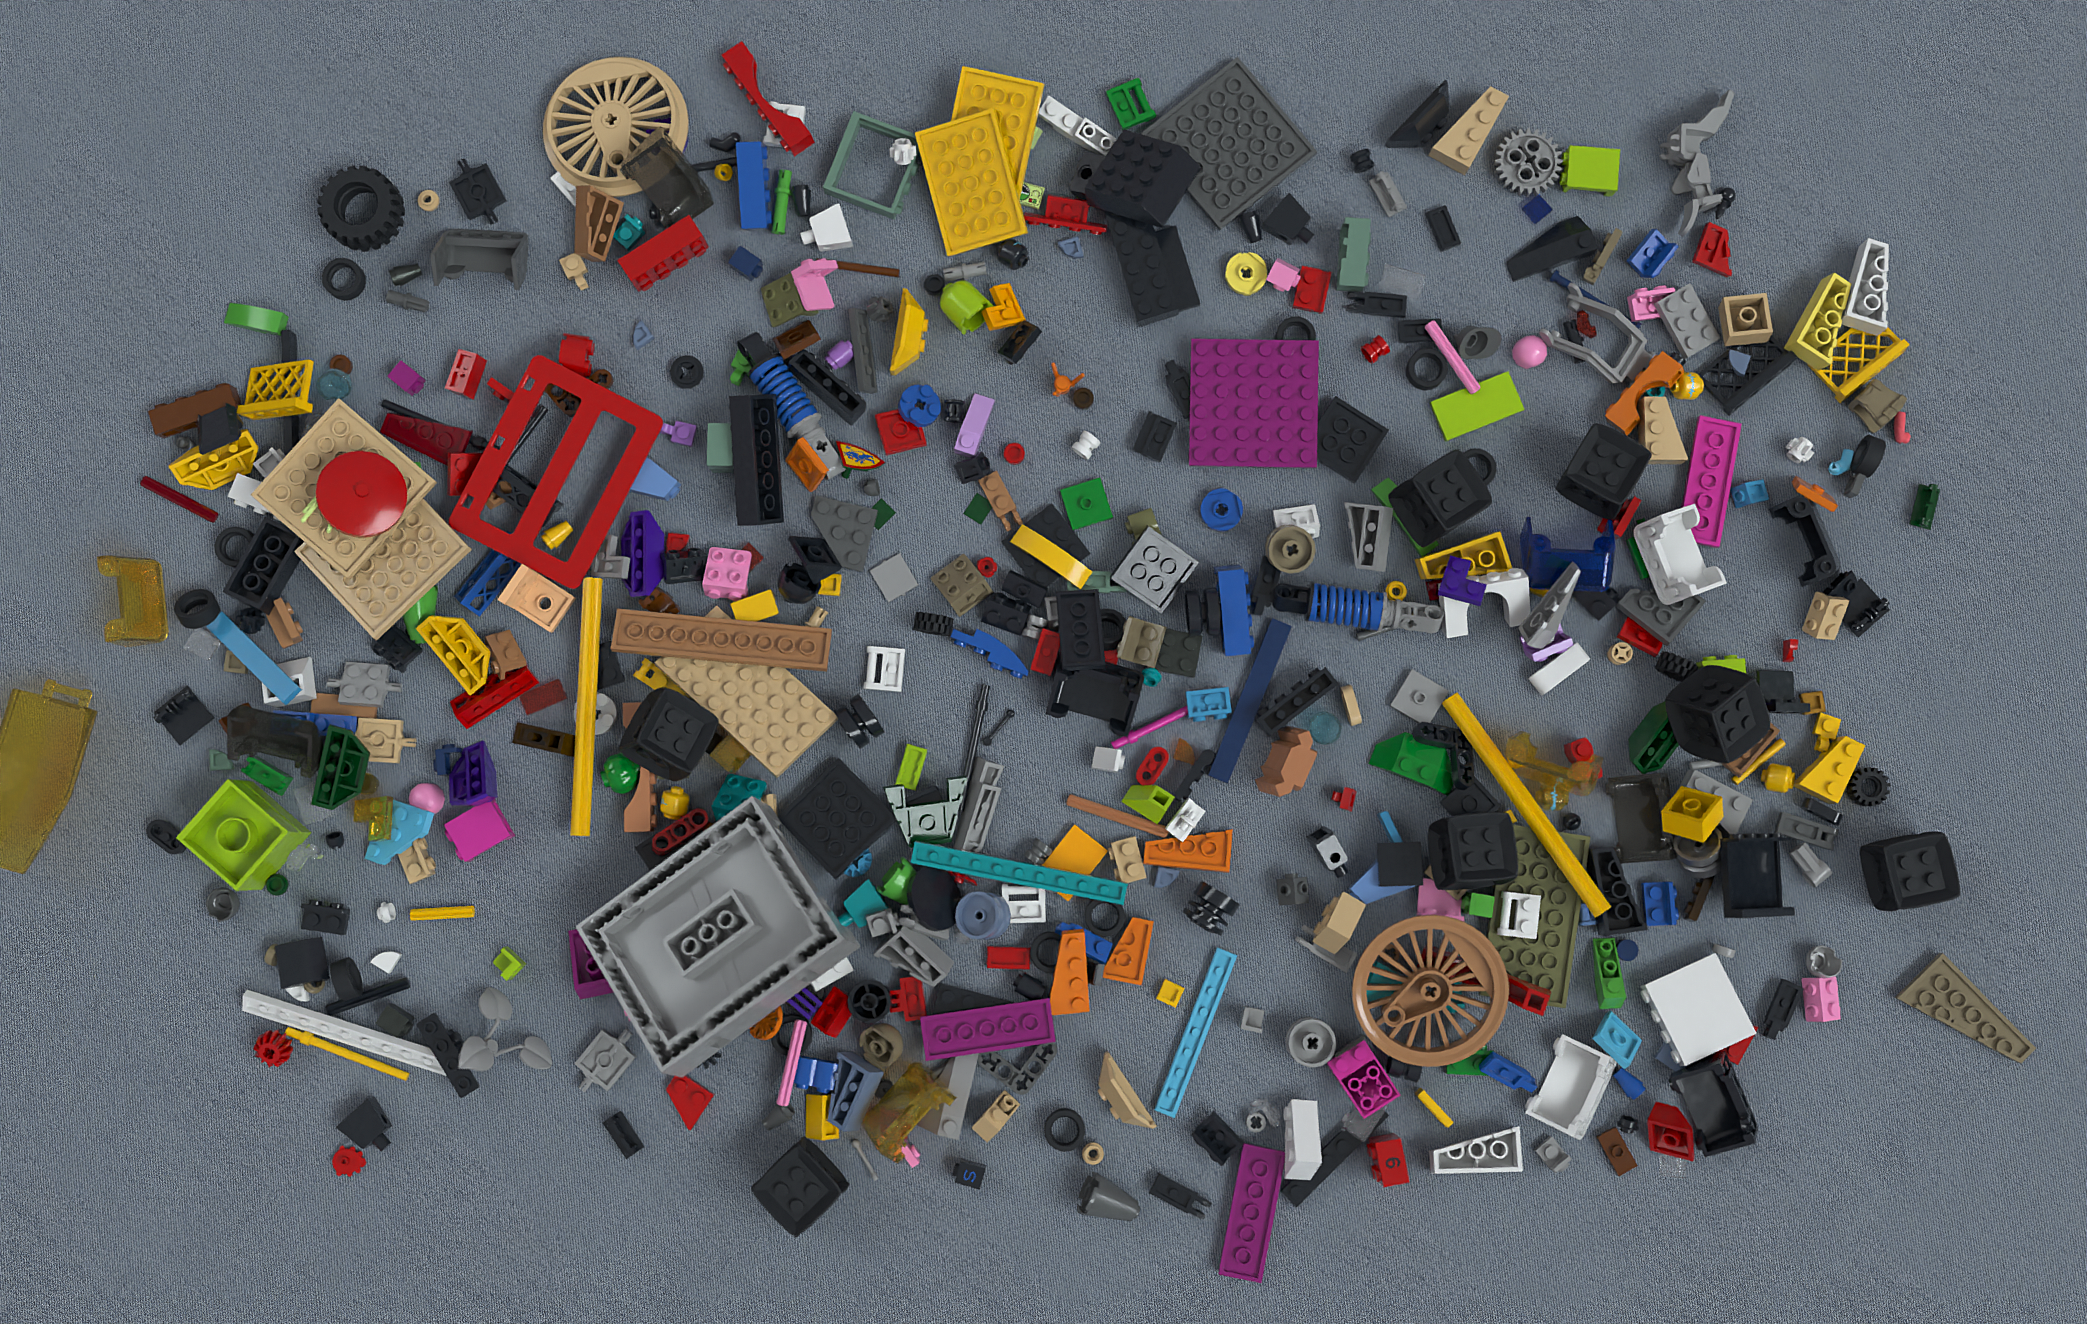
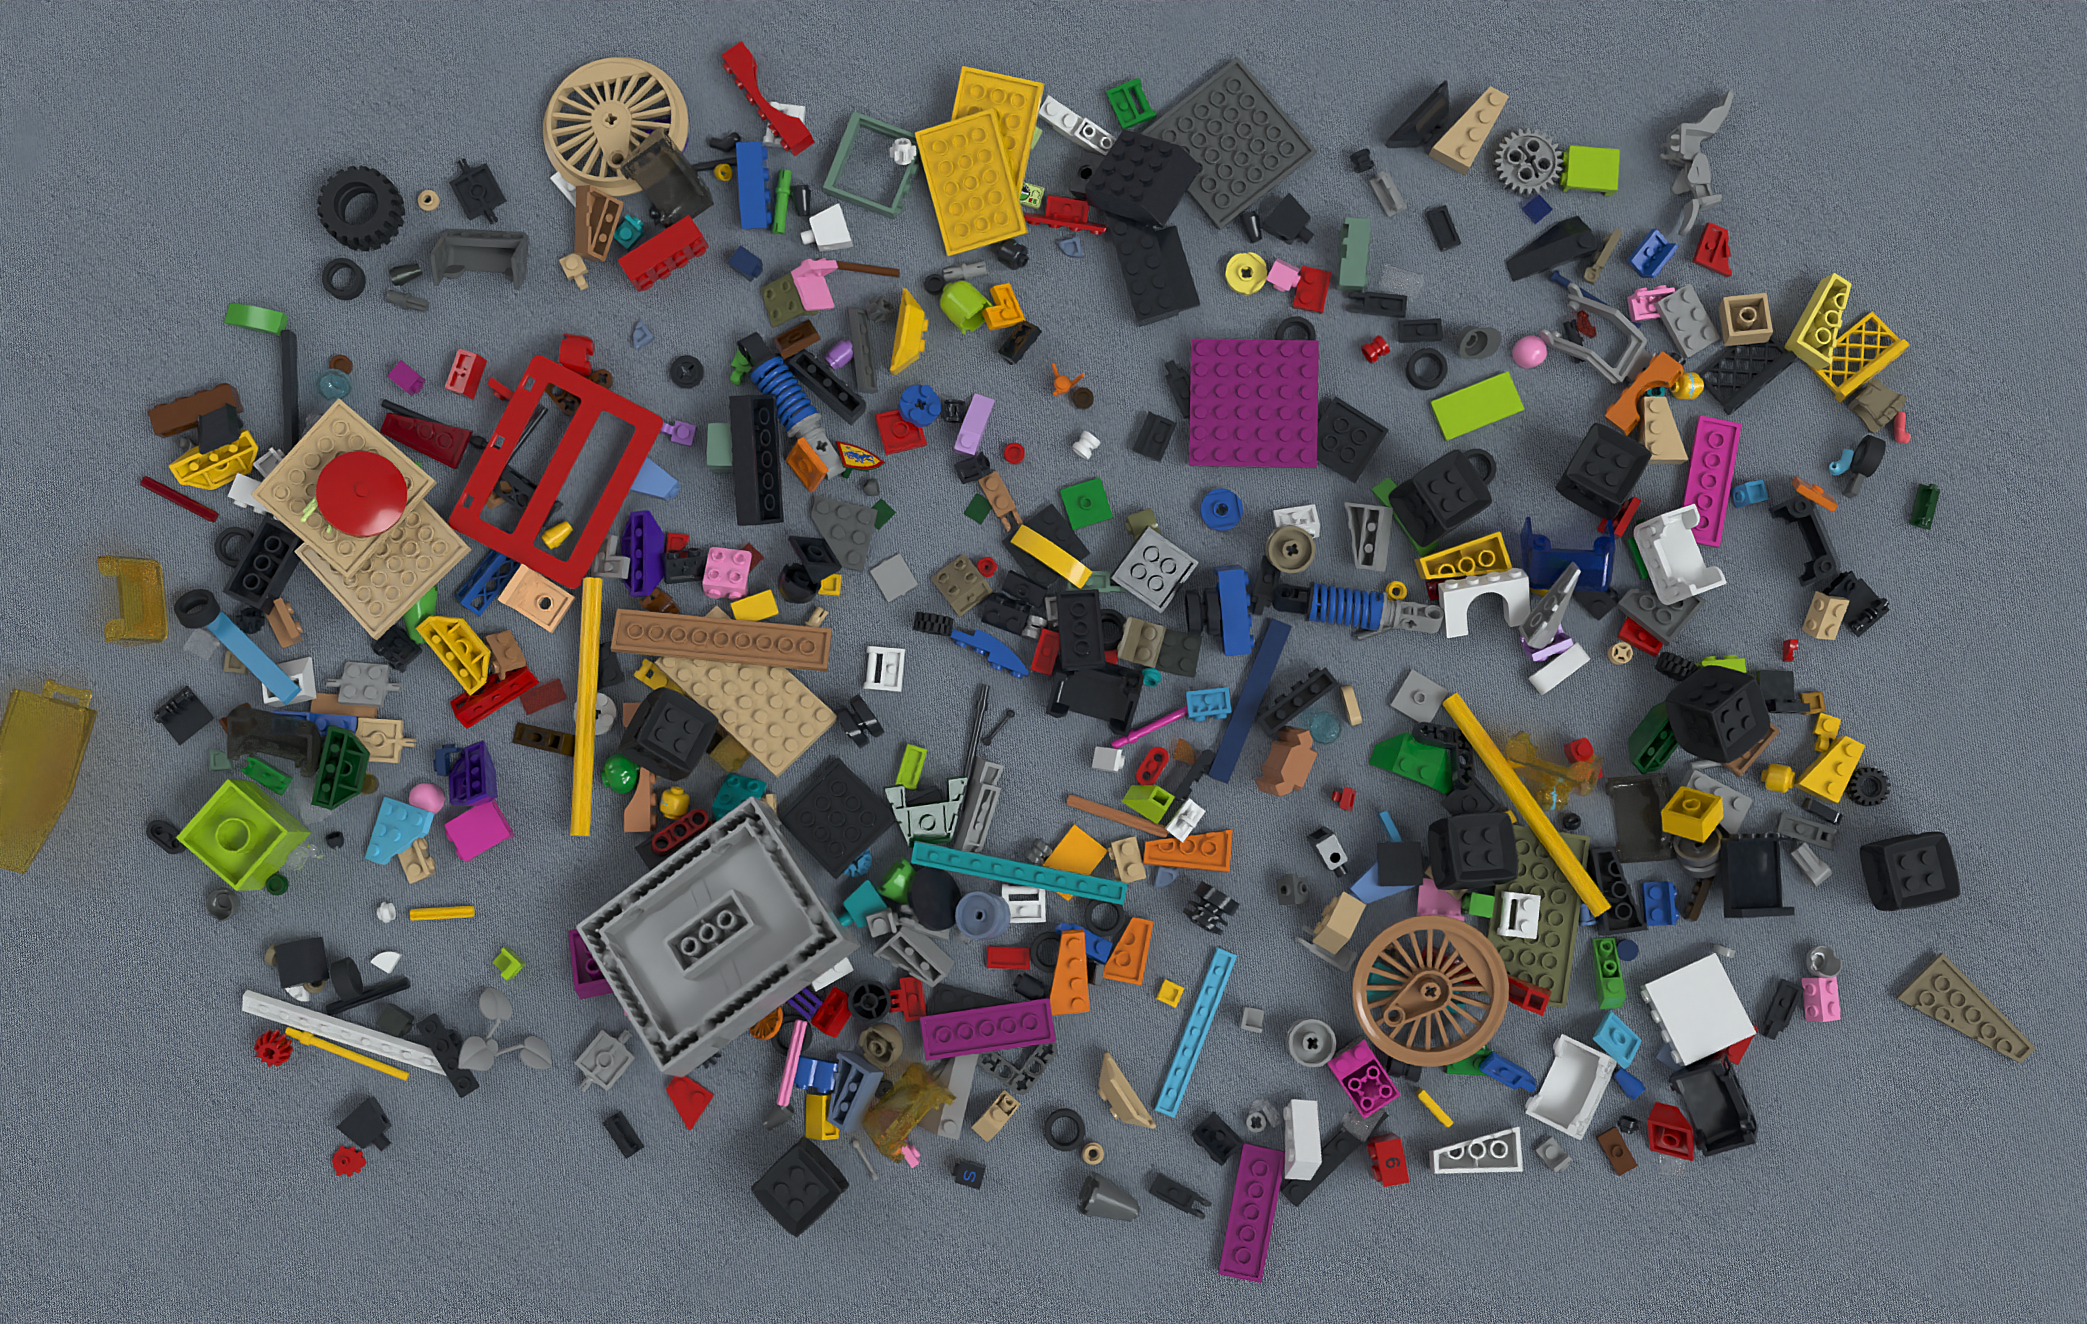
yellow fence [237,359,314,420] -> none
black bracket [301,900,350,935] -> none
clear yellow plate [353,796,393,842] -> none
red wing [447,453,483,496] -> none
red piece [948,871,977,886] -> none
bright pink axle [1425,320,1481,394] -> none
dark purple plate [1438,555,1487,606] -> none
black bar [1715,187,1736,219] -> none
sand blue tile [1728,349,1751,377] -> none
yellow bar [1731,738,1786,785] -> none
white gear [1785,437,1814,463] -> none
white wedge [1841,238,1889,336] -> none

